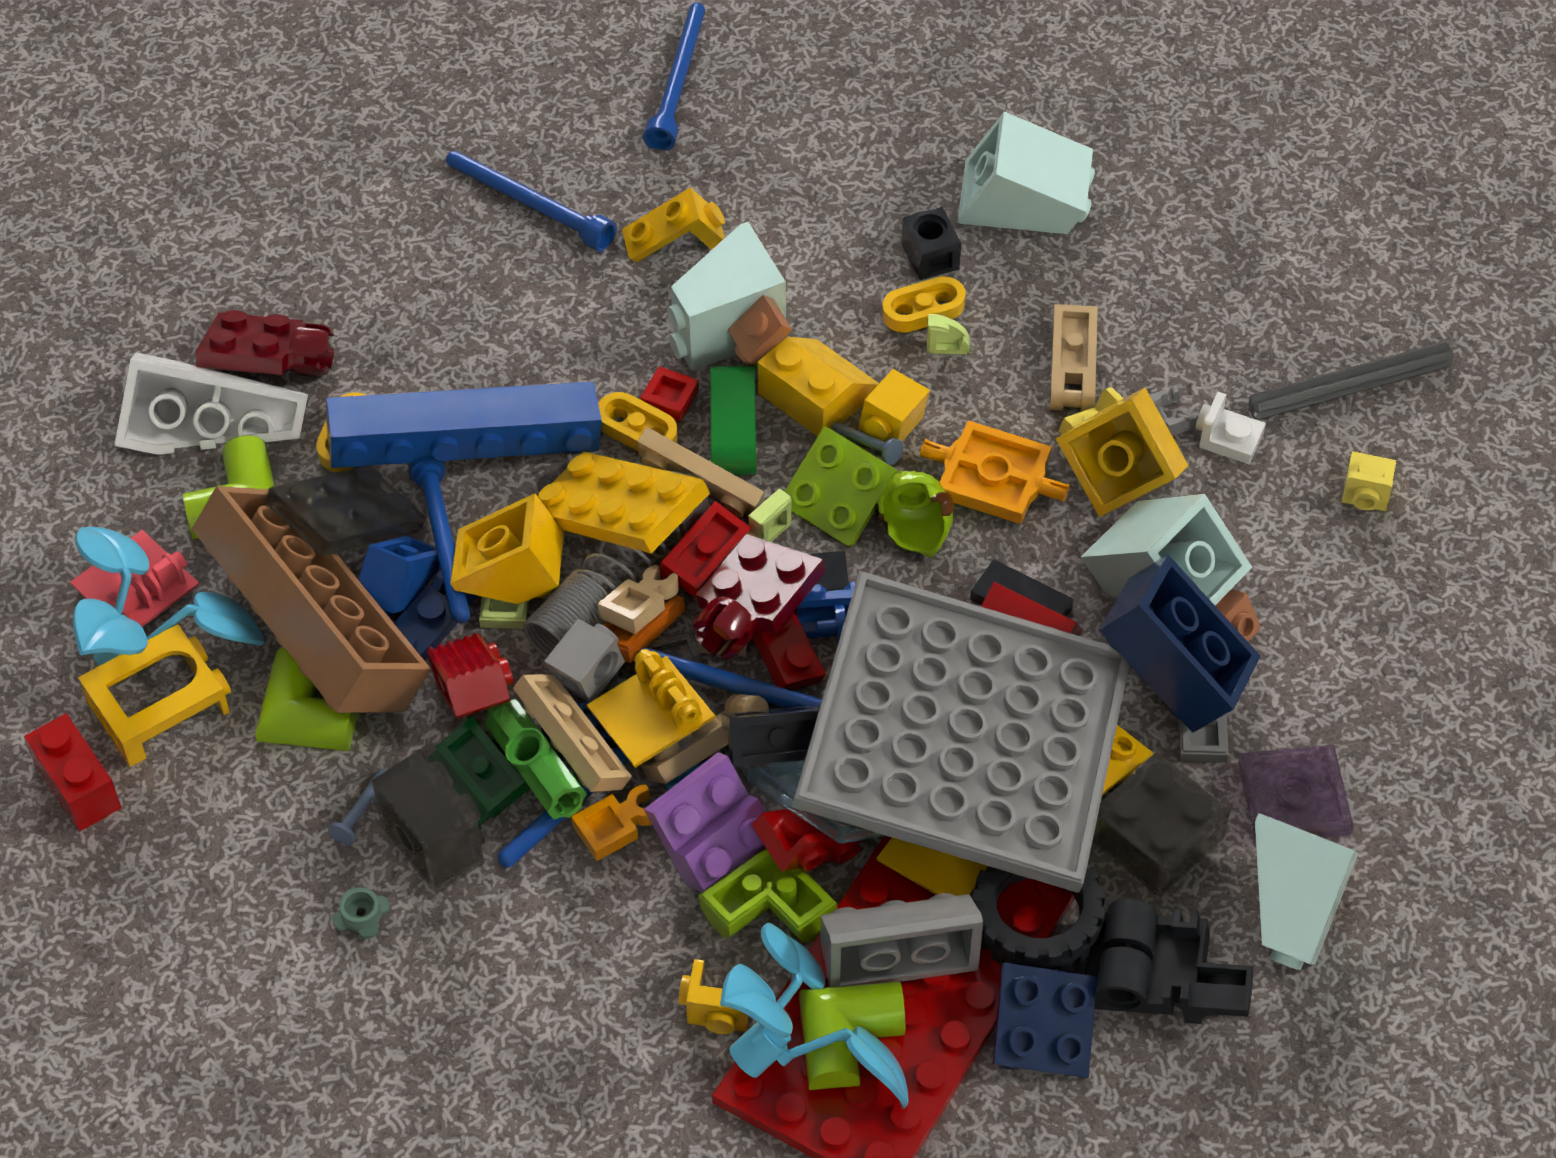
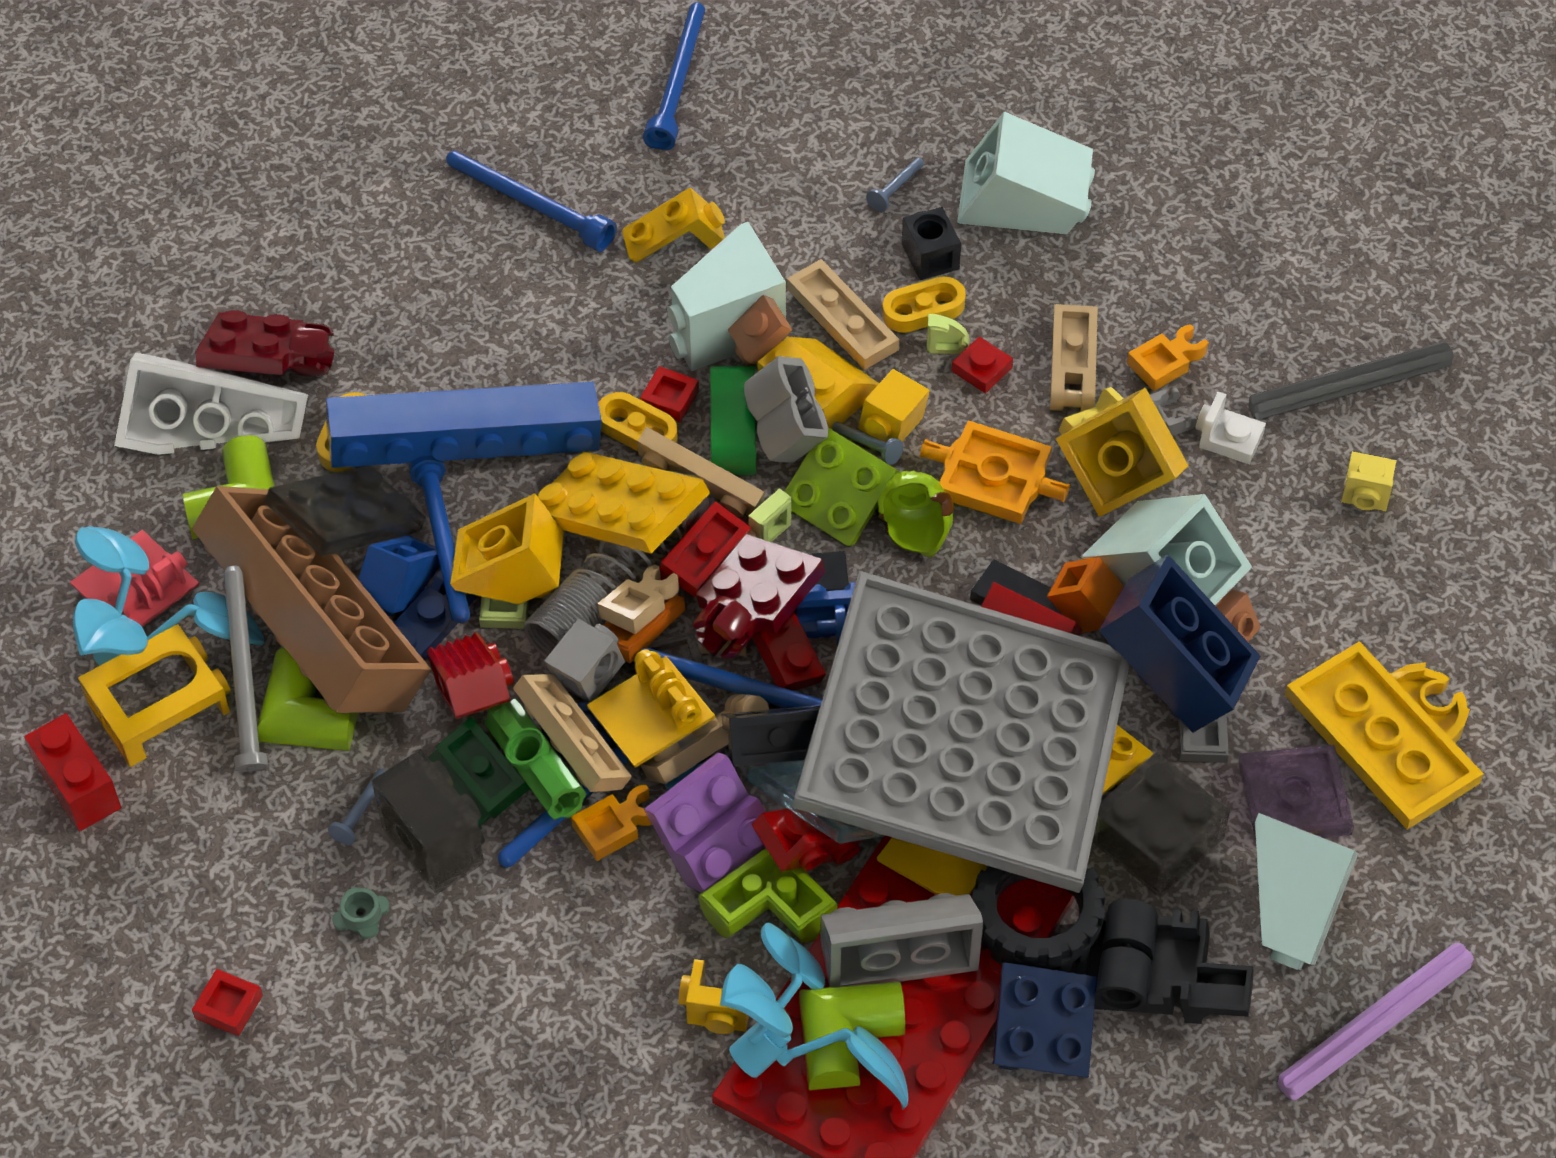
none -> red plate [192,968,263,1037]
none -> light grey bar [224,566,268,772]
none -> light grey brick [744,356,828,463]
none -> tan plate [787,259,899,370]
none -> sand blue pin [866,157,924,213]
none -> red plate [951,336,1013,394]
none -> orange brick [1047,556,1124,633]
none -> light orange plate [1127,325,1209,391]
none -> lavender axle [1277,943,1474,1100]
none -> yellow plate [1285,641,1484,830]

